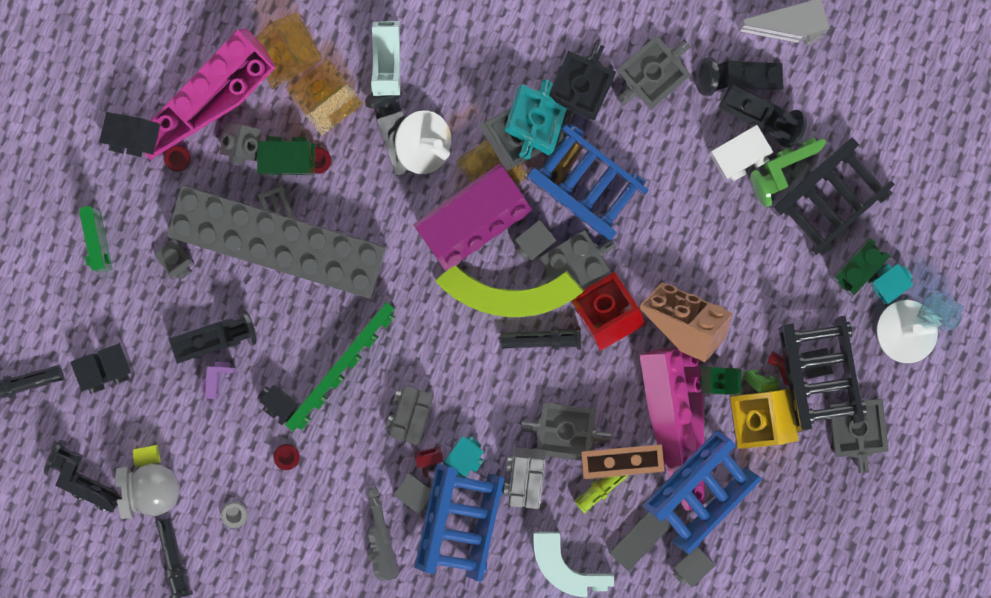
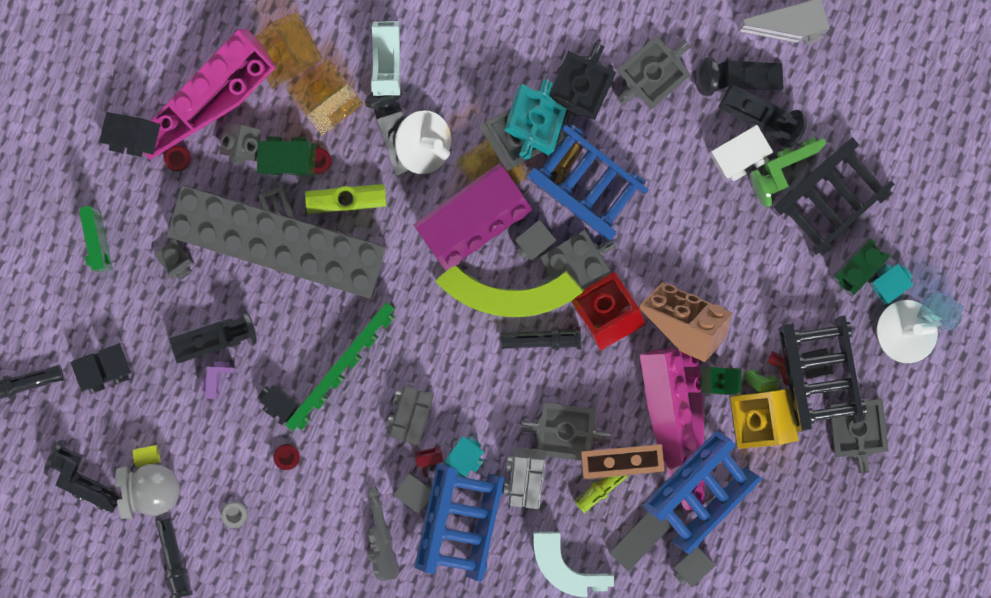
none -> lime piece [305,184,387,214]

